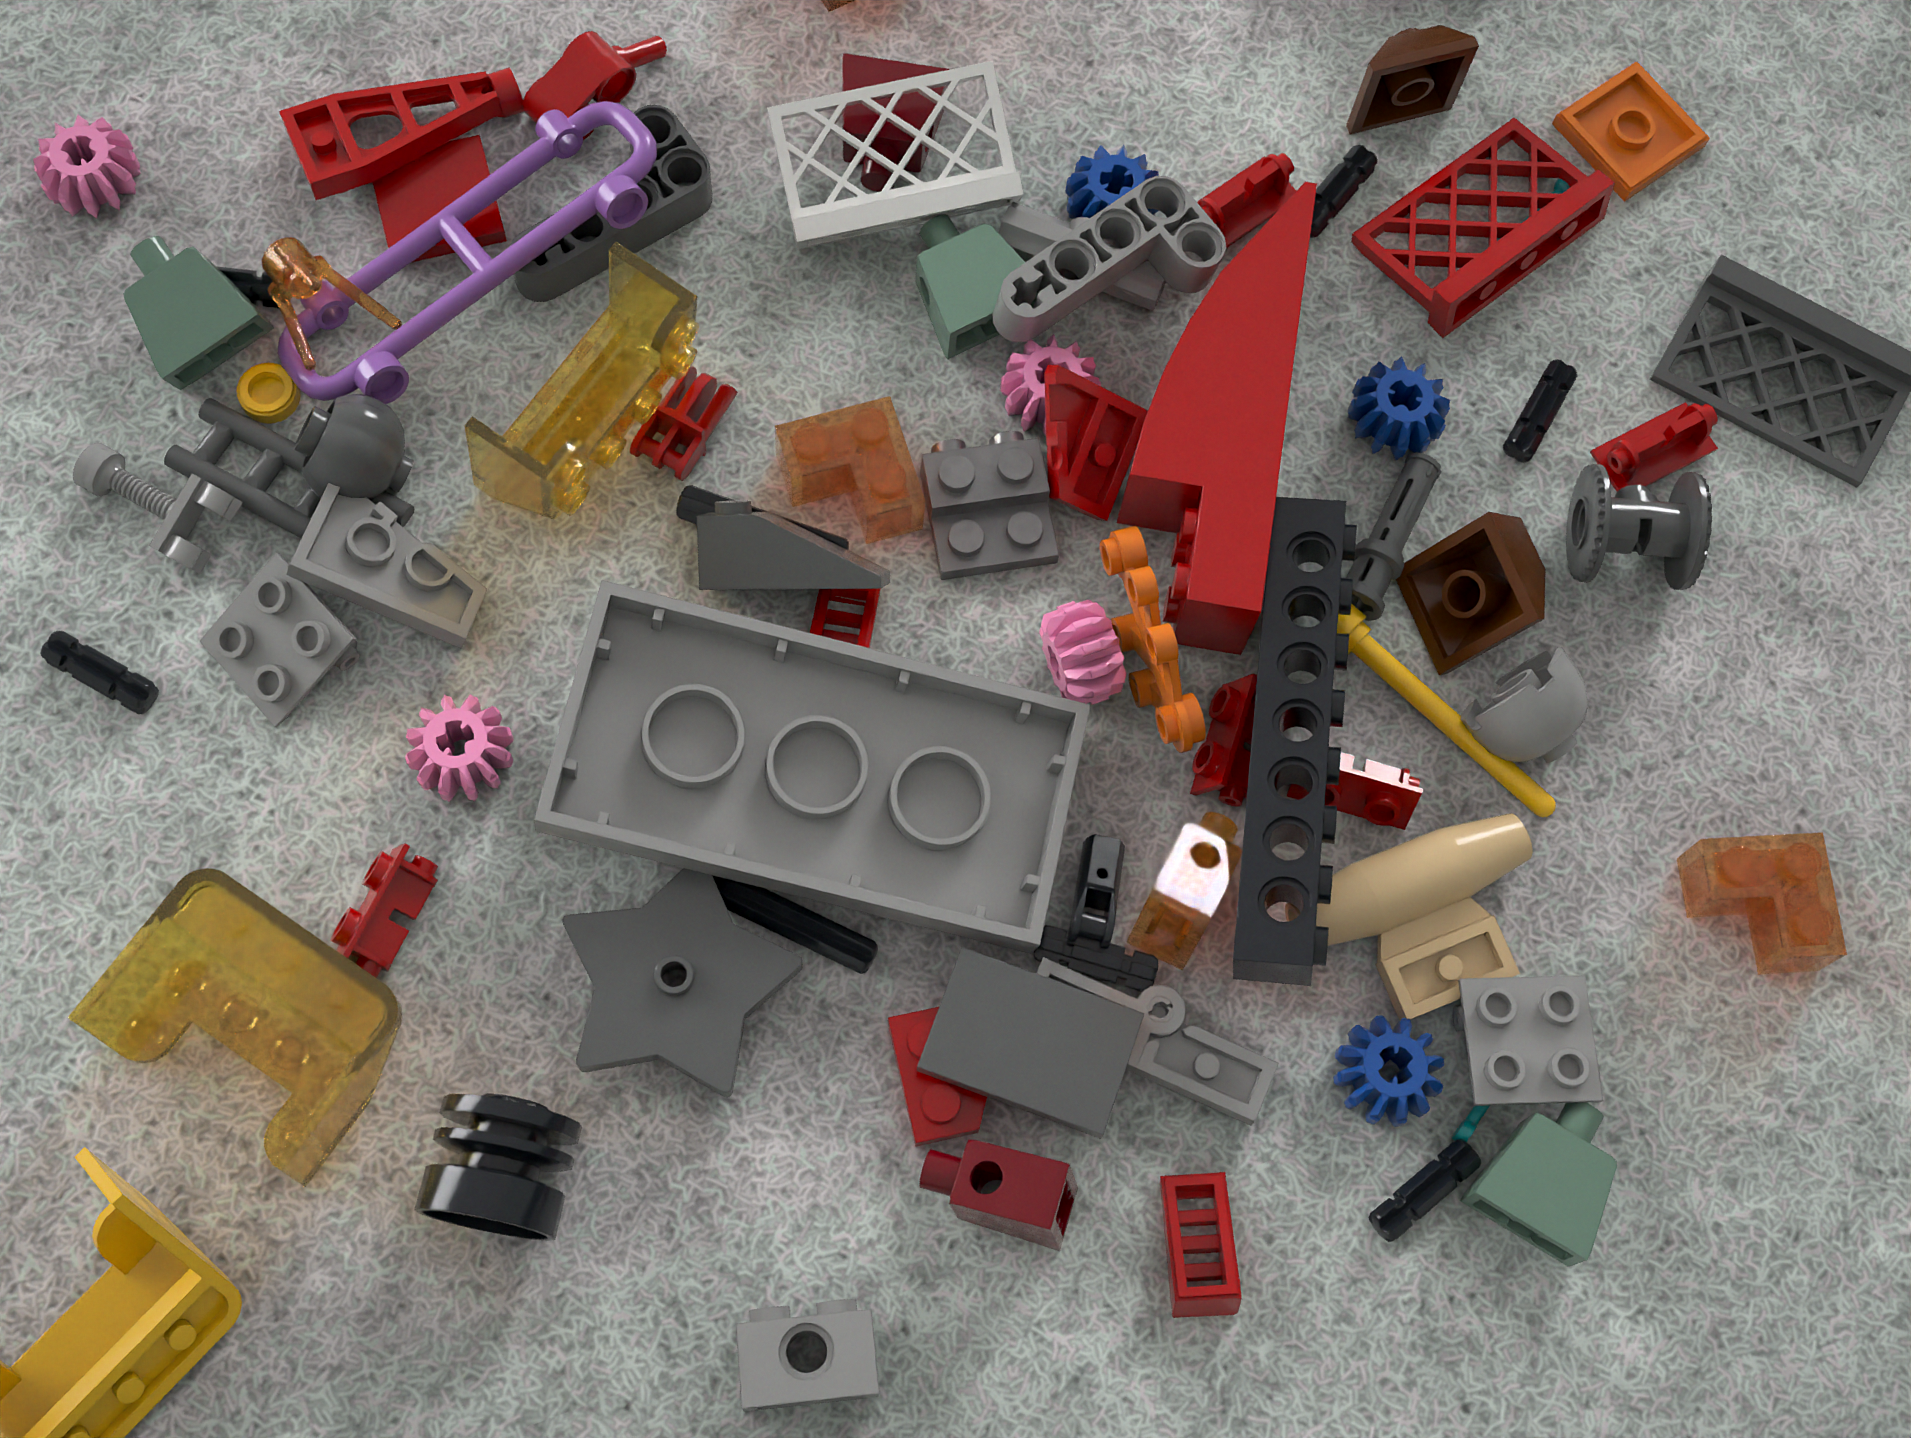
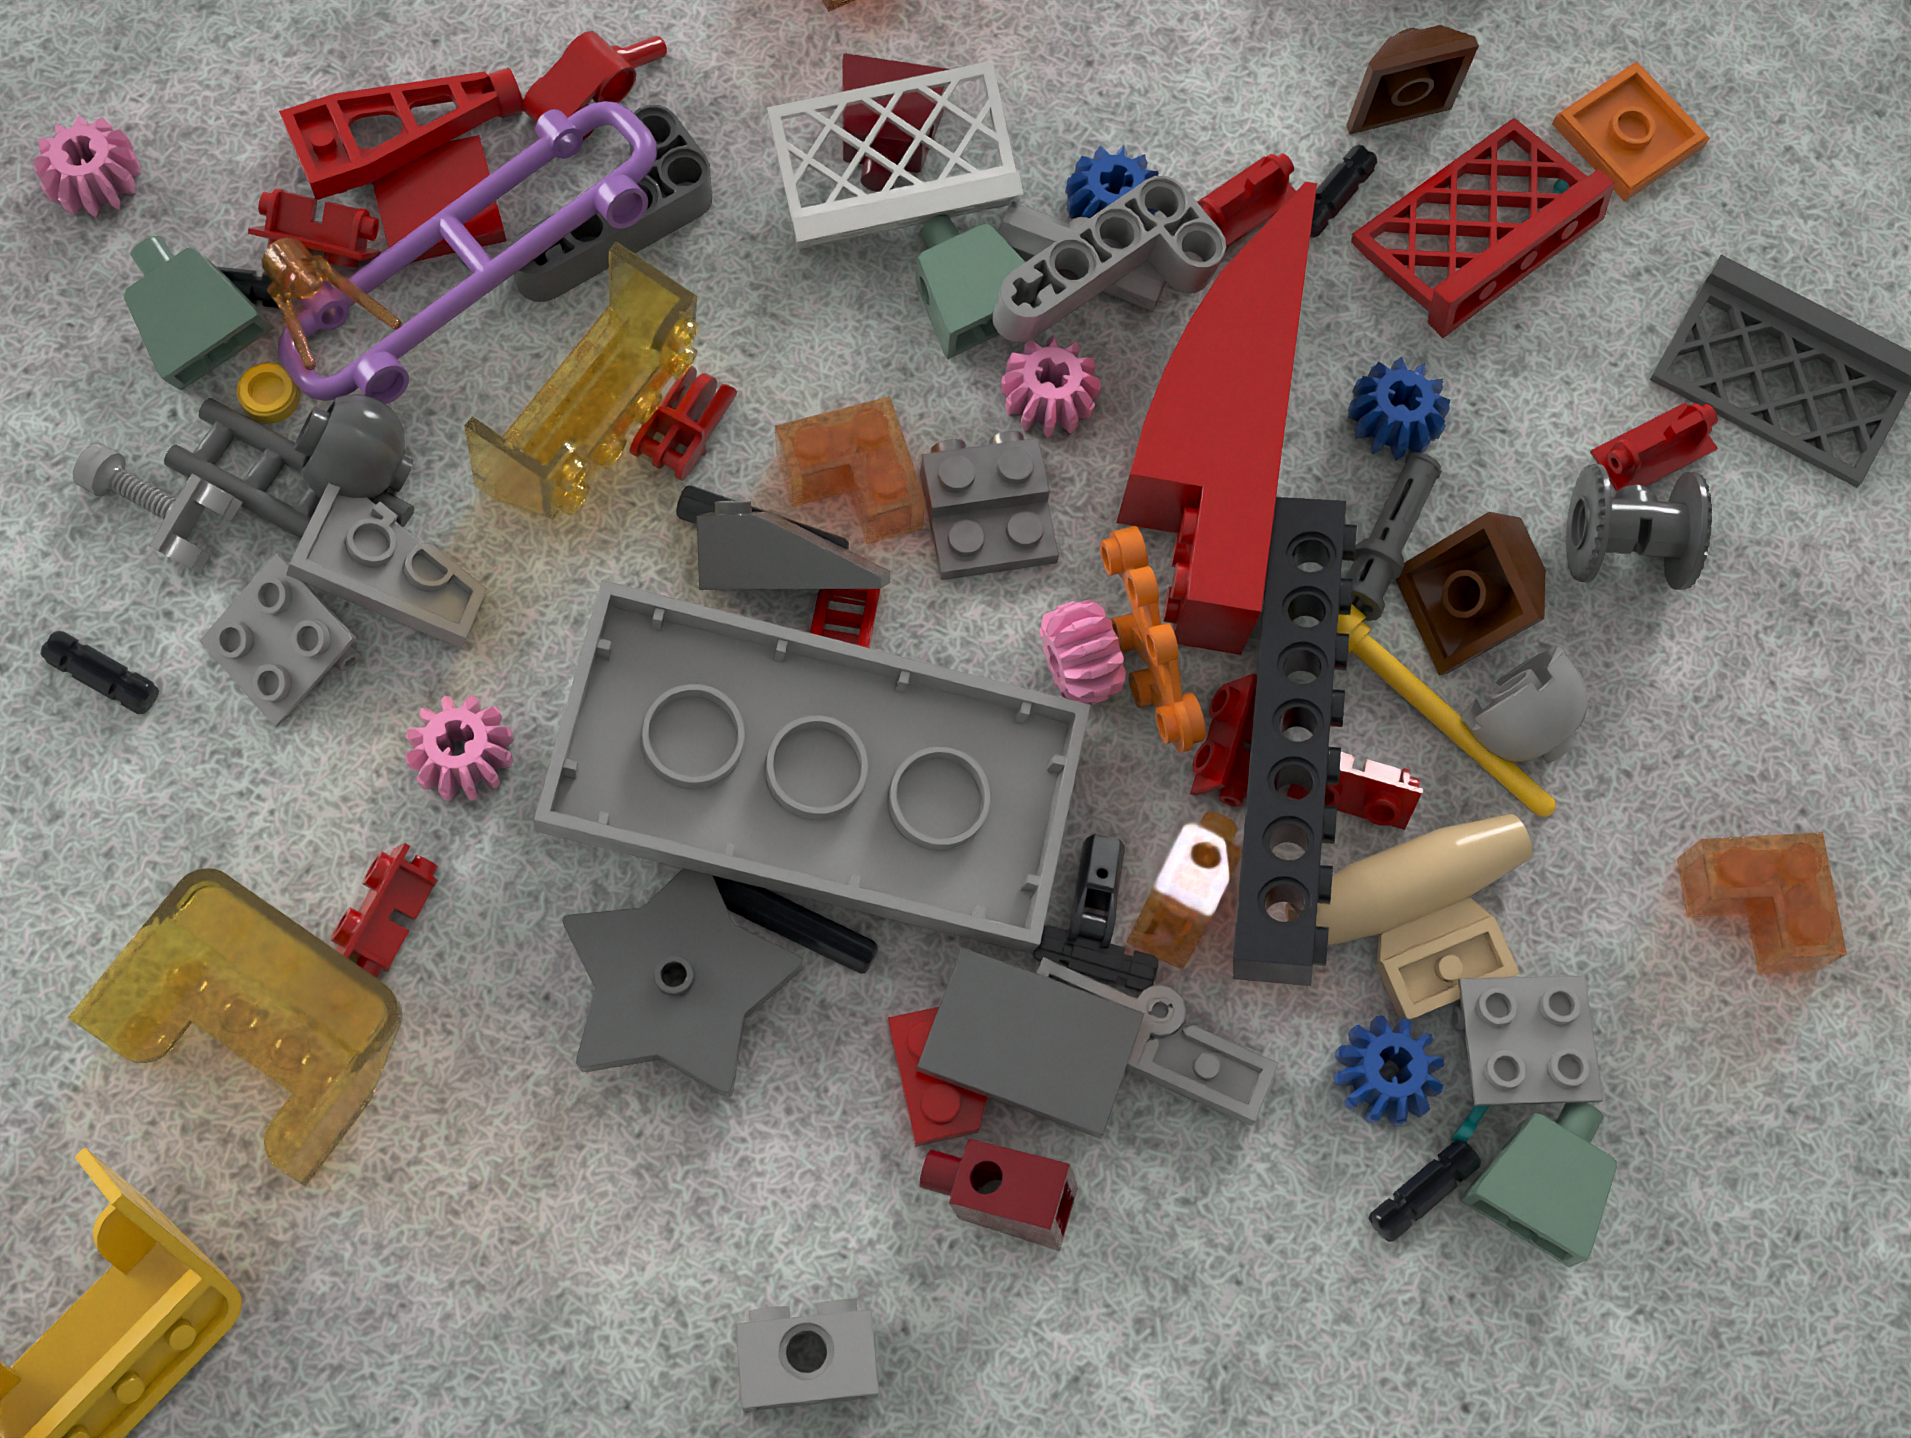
black wheel [415,1093,582,1241] -> none
red wing [1044,365,1148,521] -> none
red slope [1160,1172,1242,1318] -> none
black axle [1503,359,1578,463] -> none
none -> red hinge [248,188,381,268]

